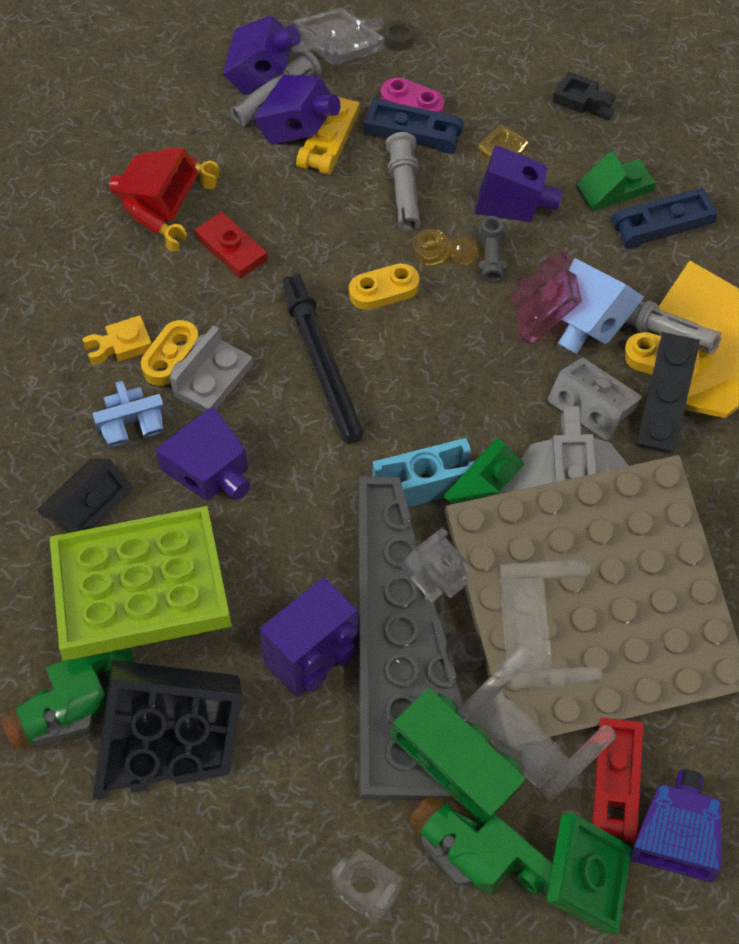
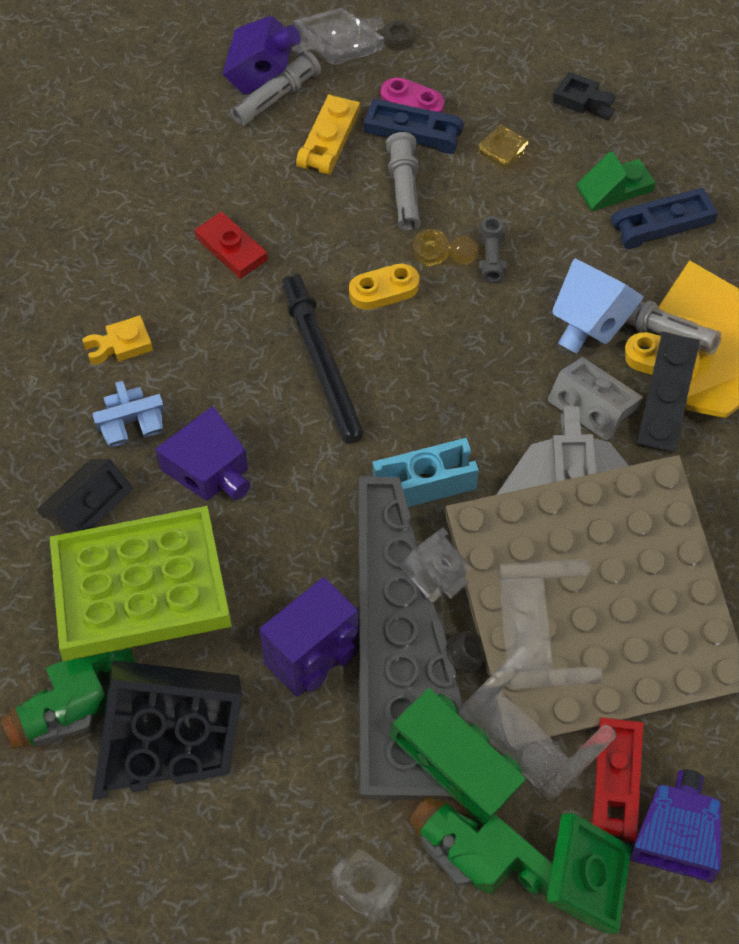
red torso [109,147,220,252] -> none
yellow plate [141,320,199,386] -> none
light grey bracket [170,325,253,413] -> none
dark purple torso [253,75,341,144] -> none
green slope [444,438,525,504] -> none
dark purple torso [475,145,563,222] -> none
clear pink plate [510,251,582,345] -> none

